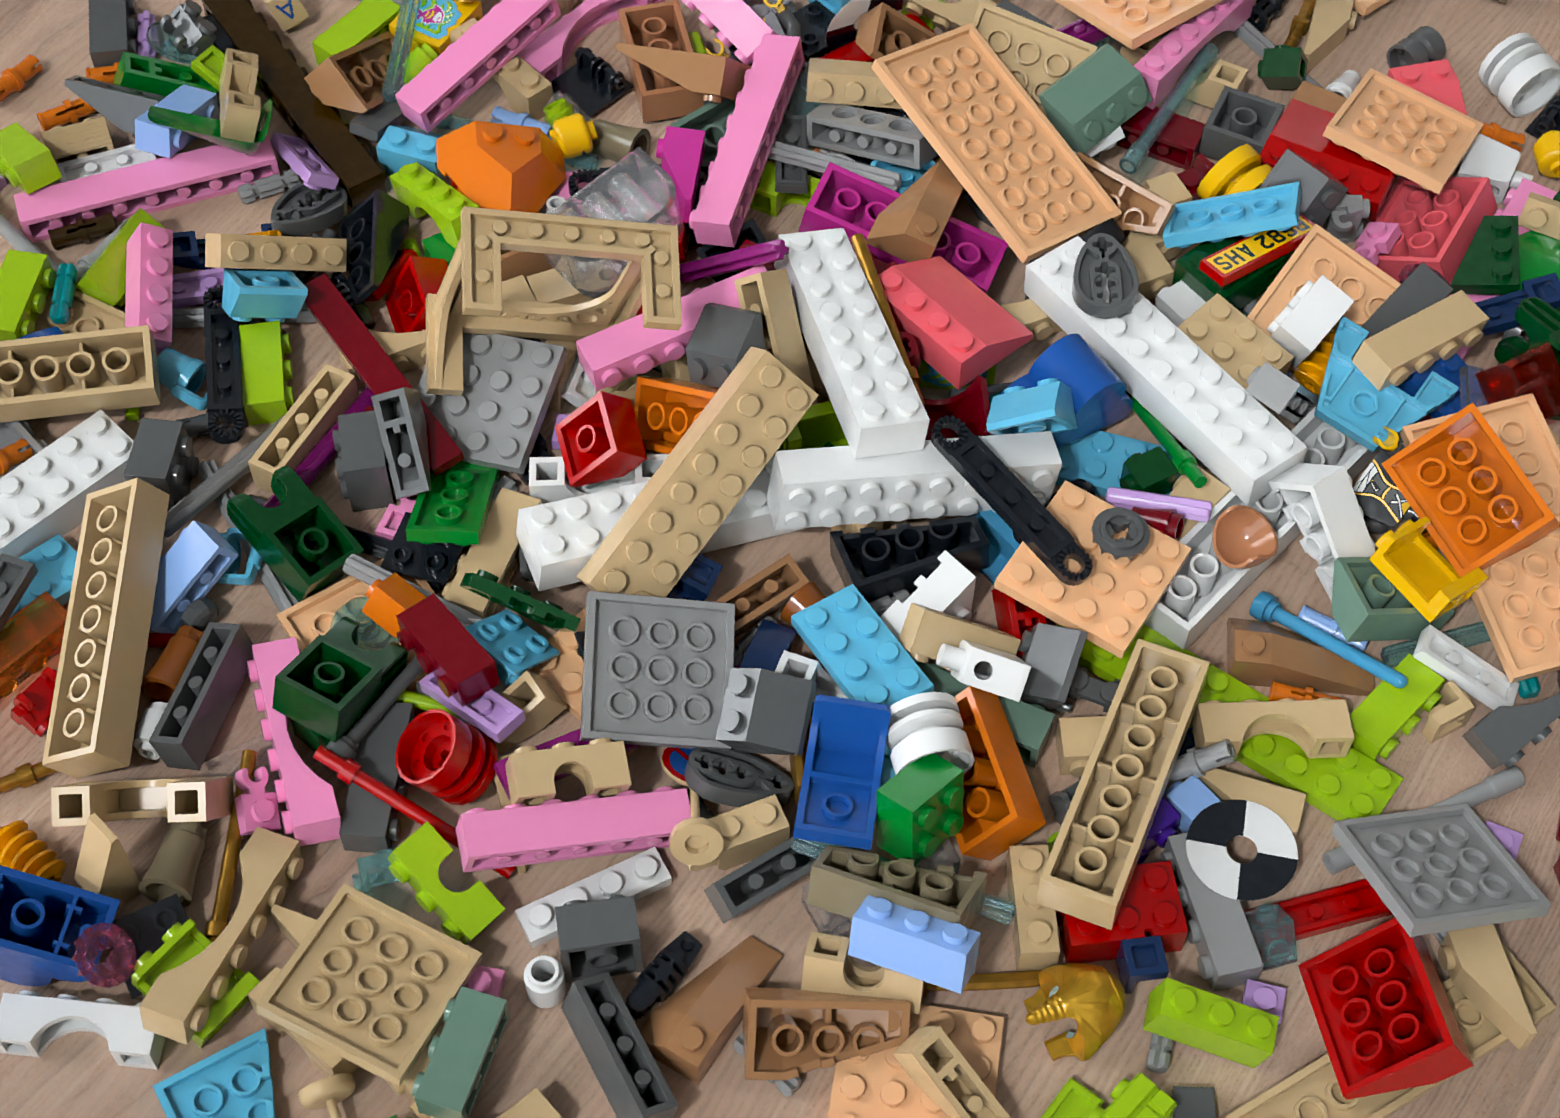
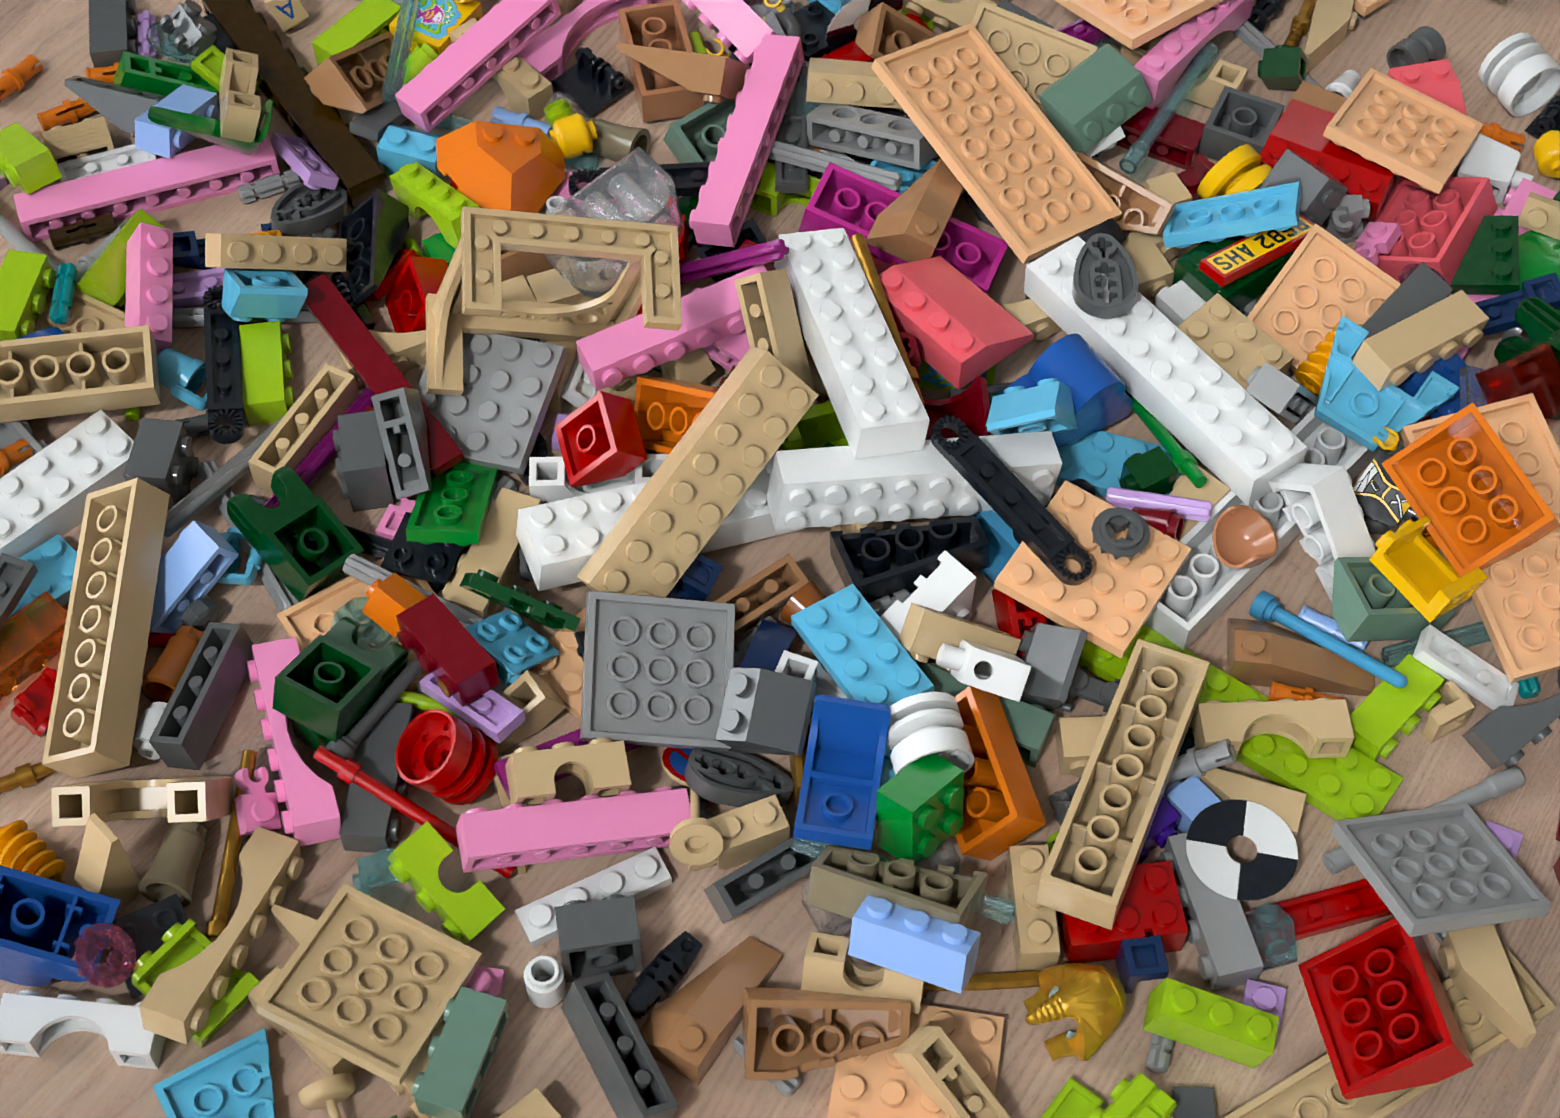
dark pink slope [656,126,705,223] -> none
dark grey slope [686,303,766,388] -> none
white piece [1266,275,1354,368] -> none

